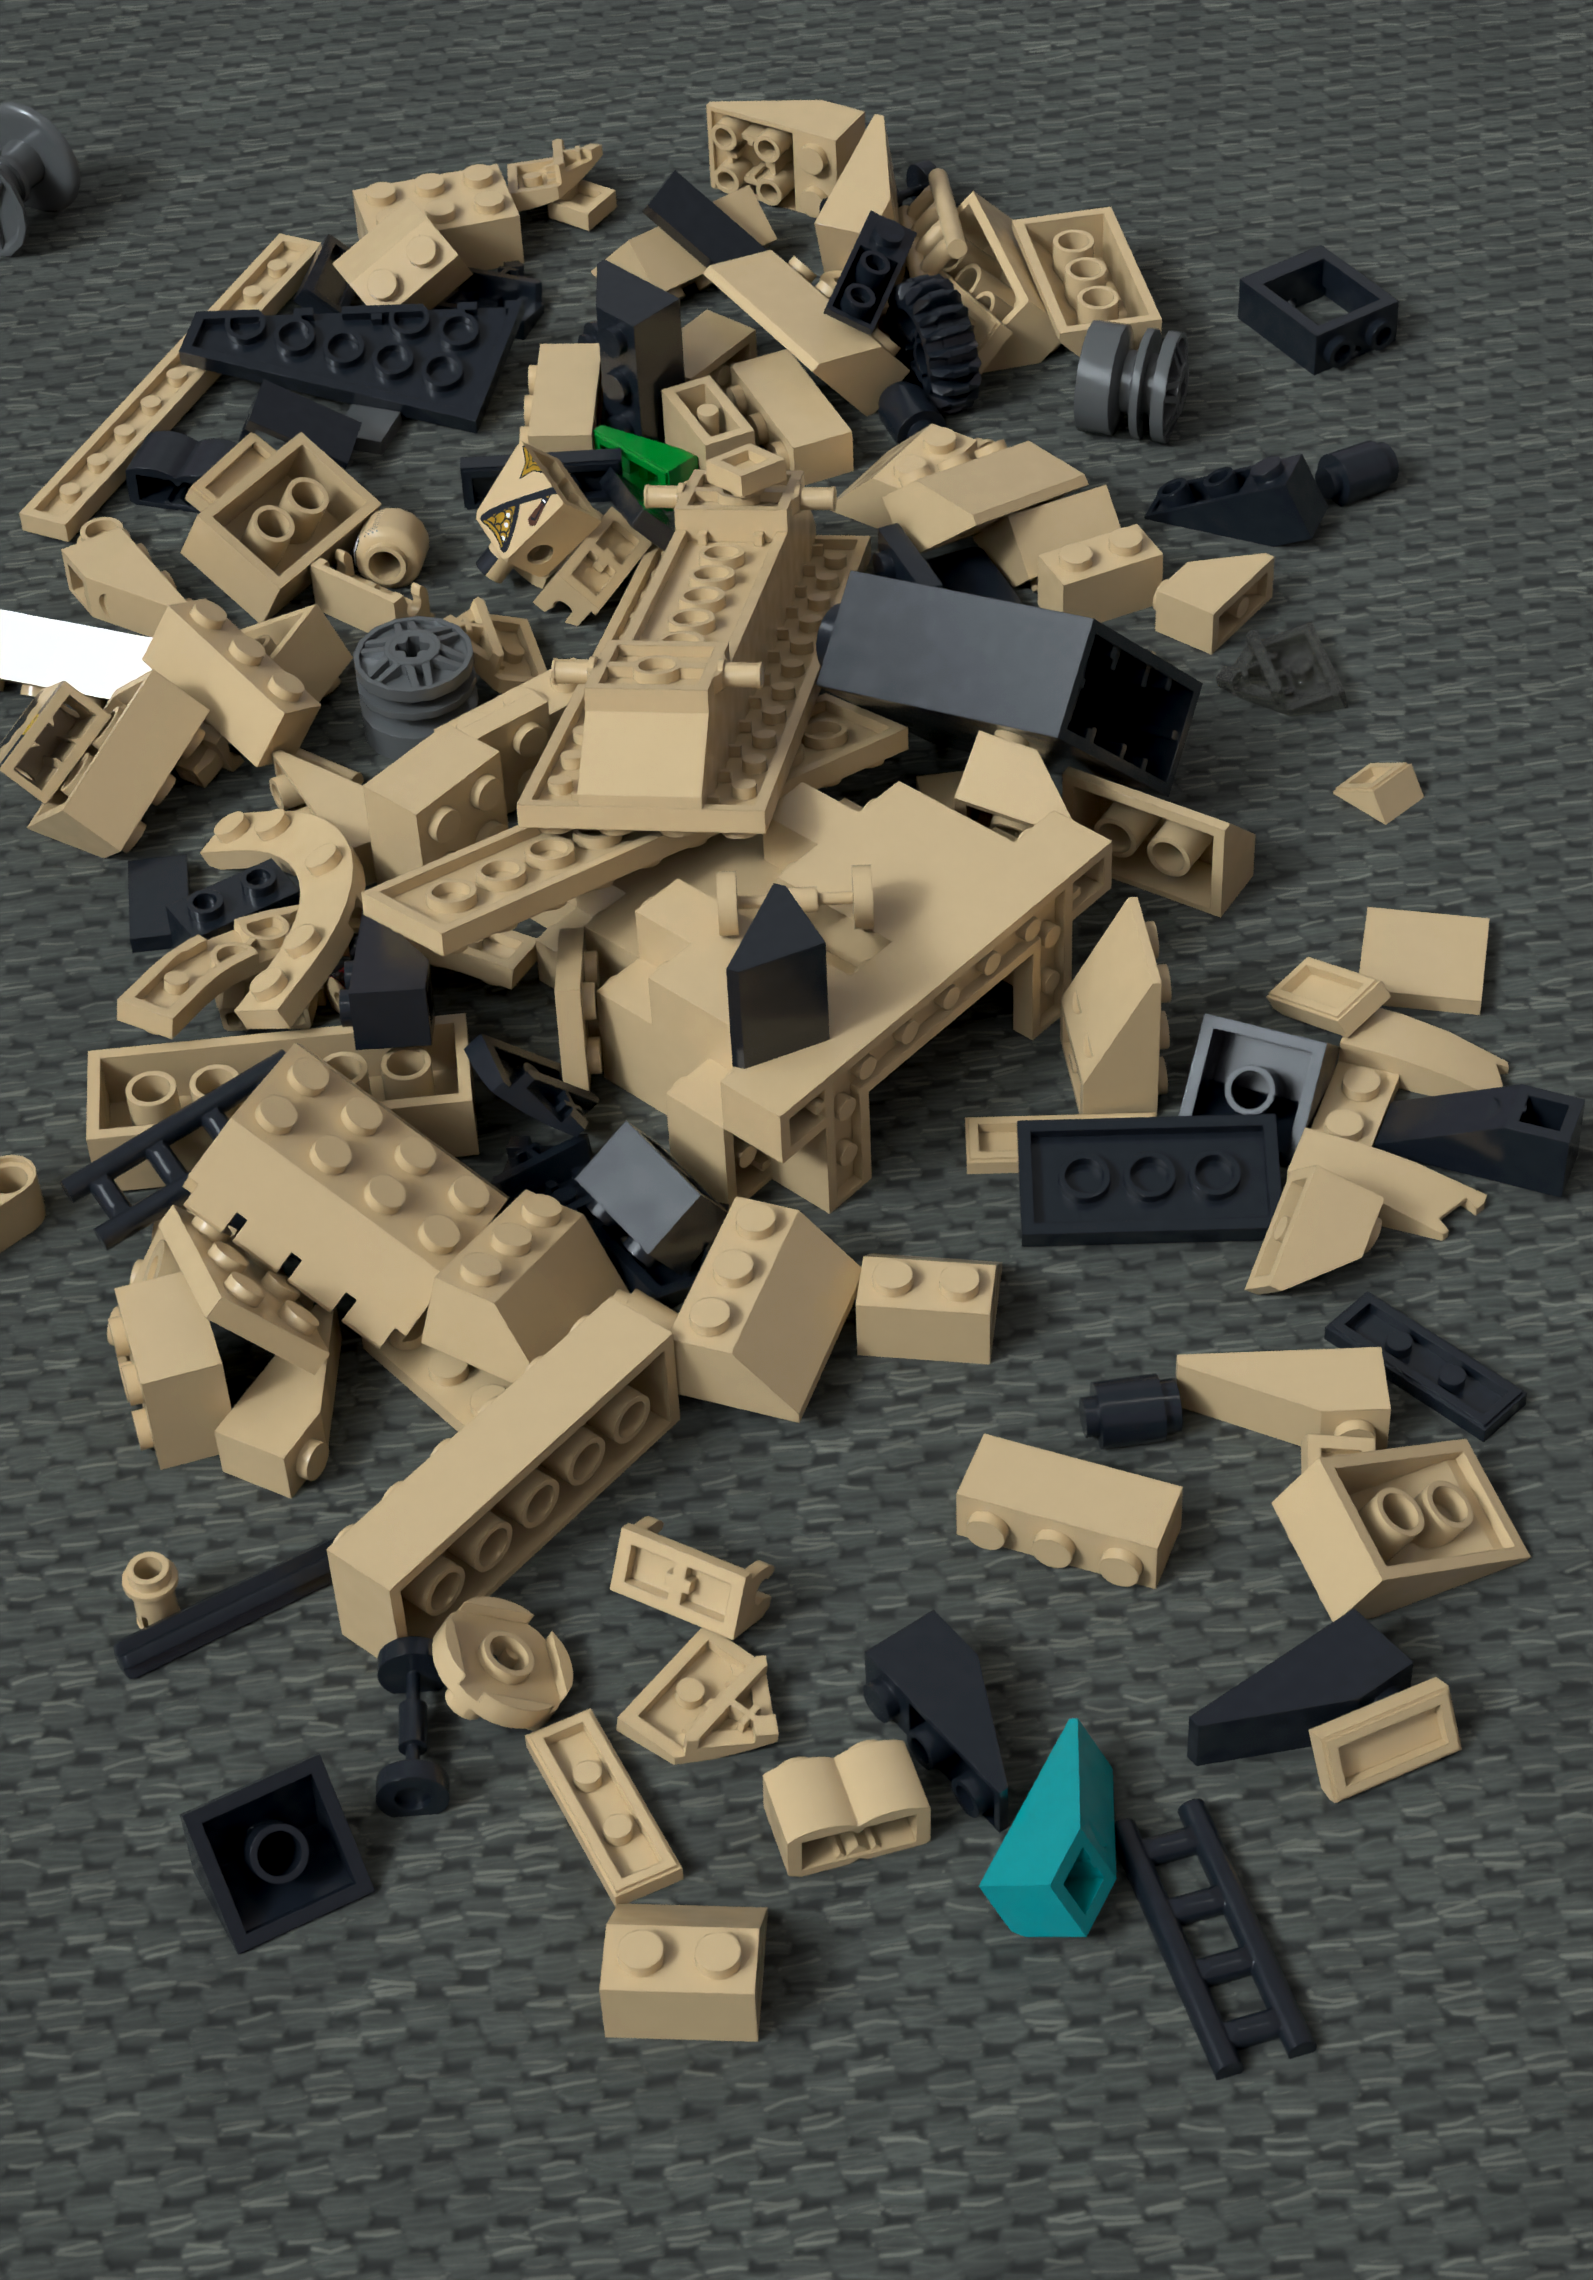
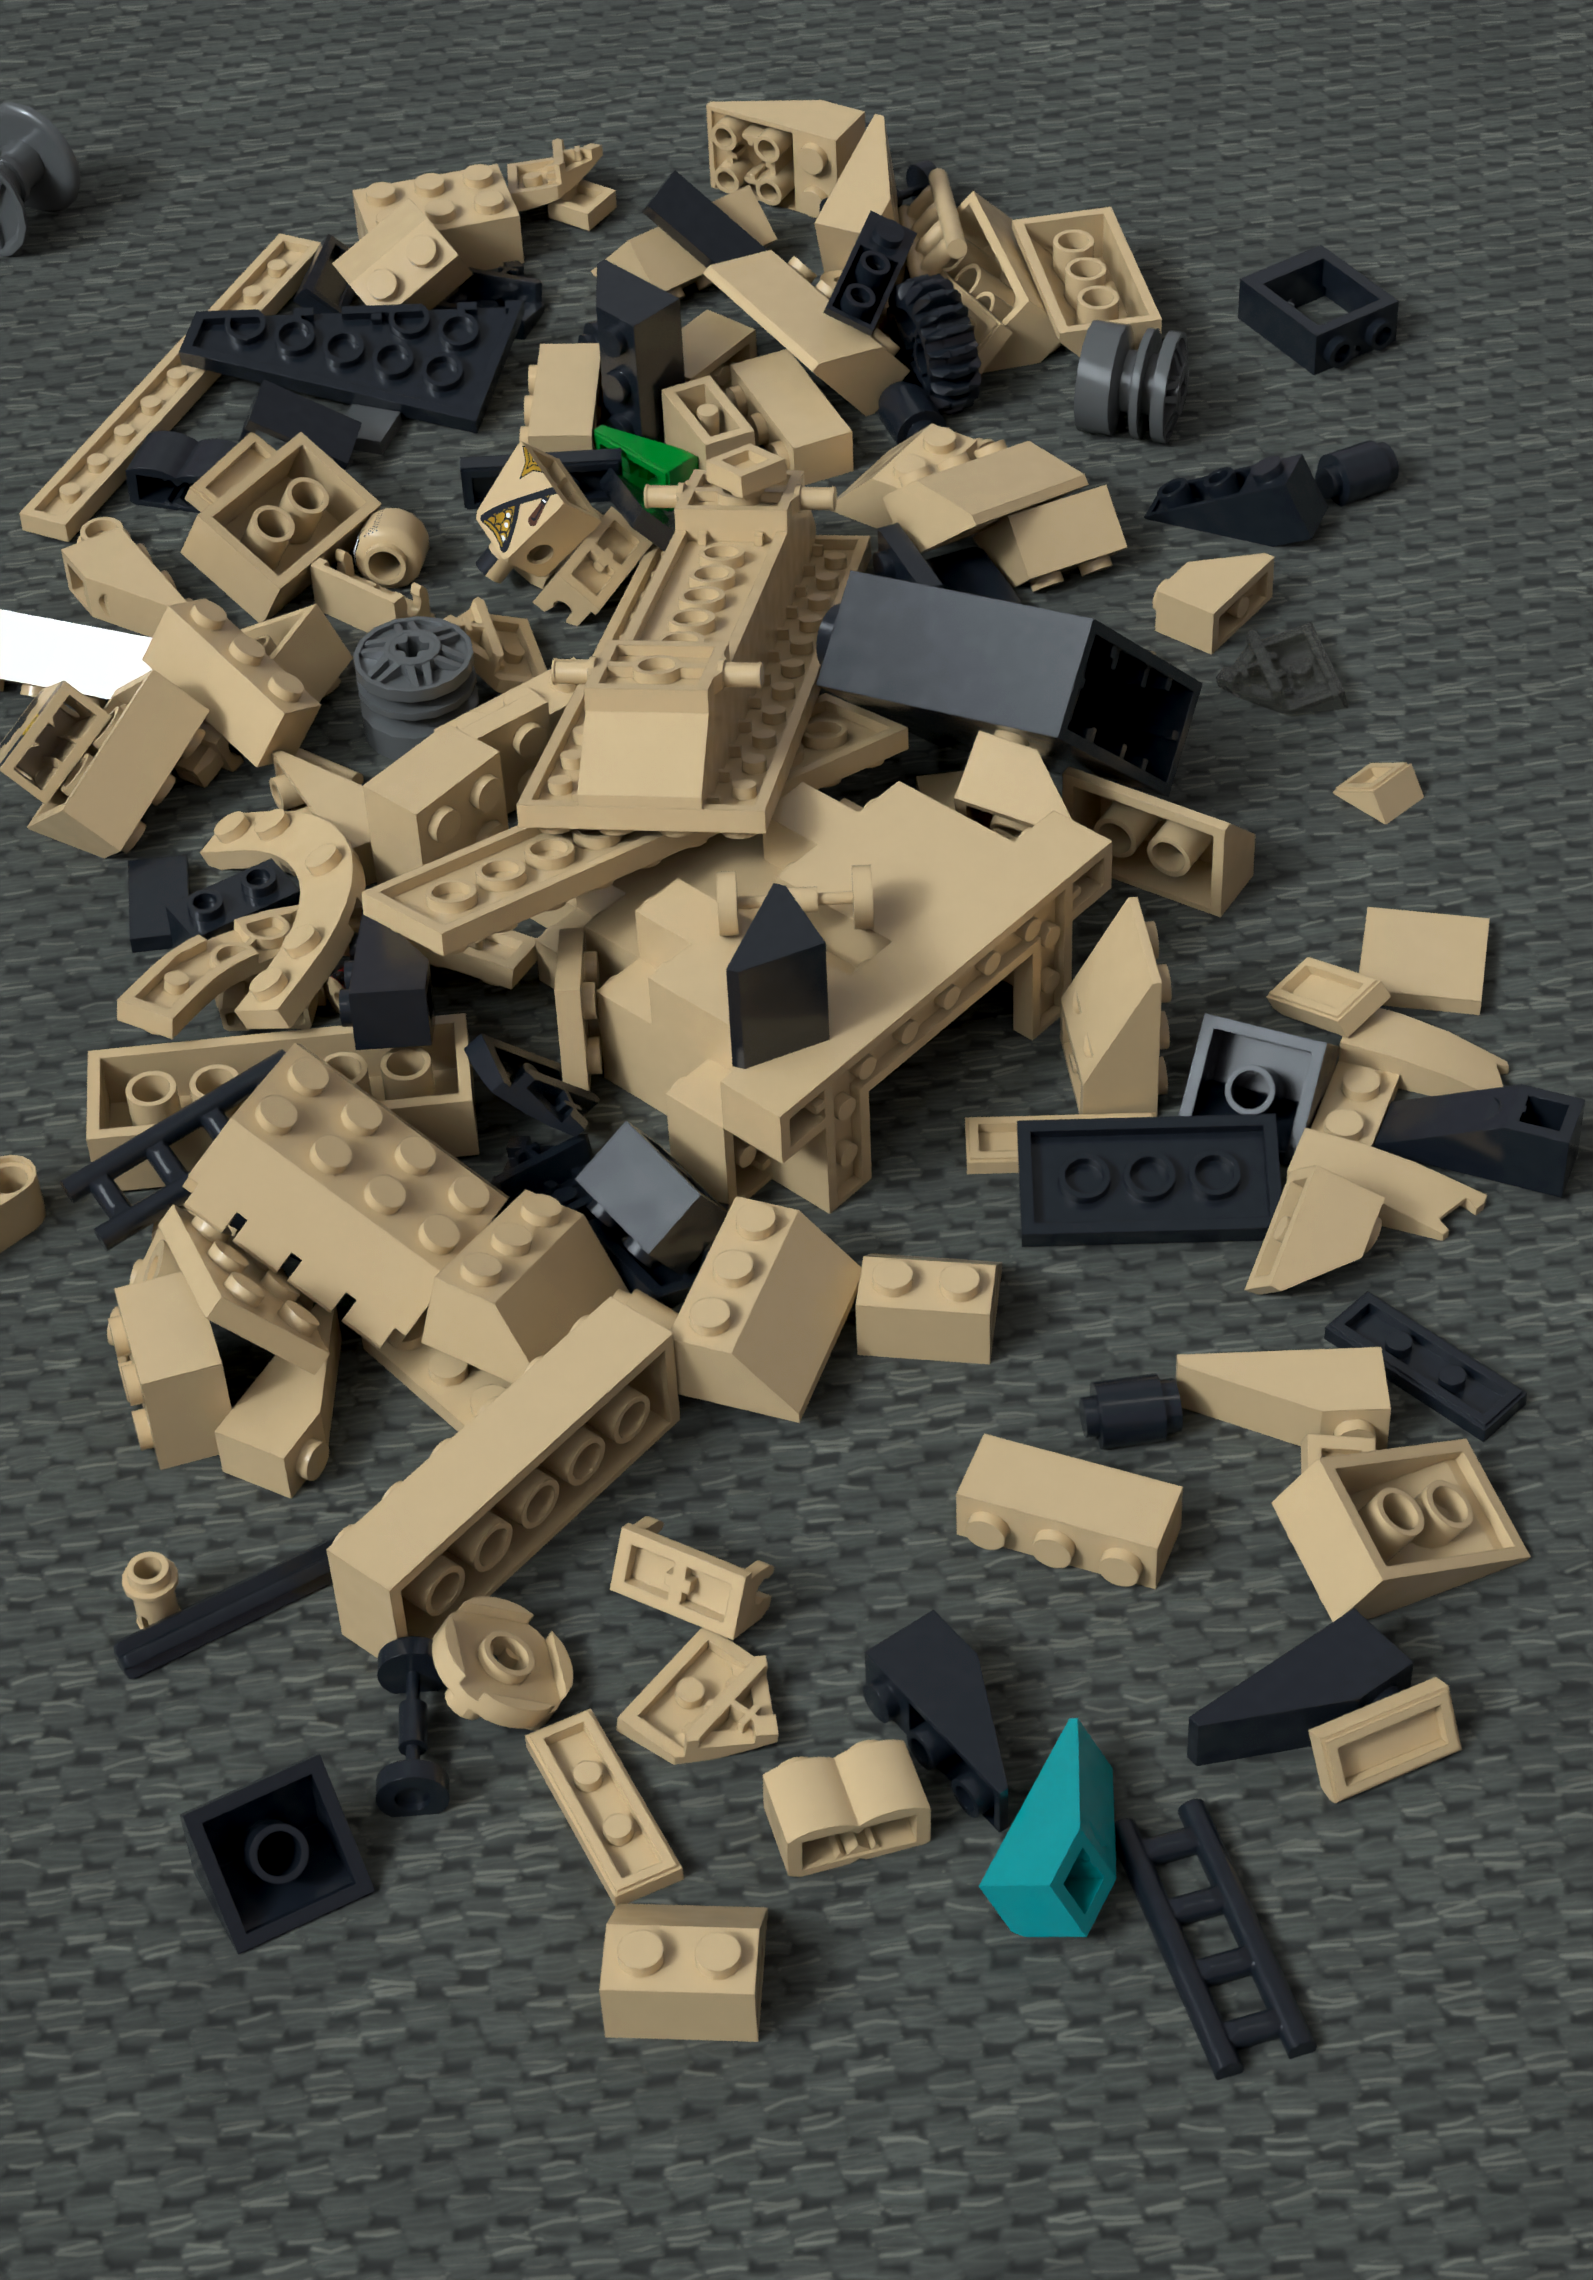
tan brick [1038,524,1163,623] -> none

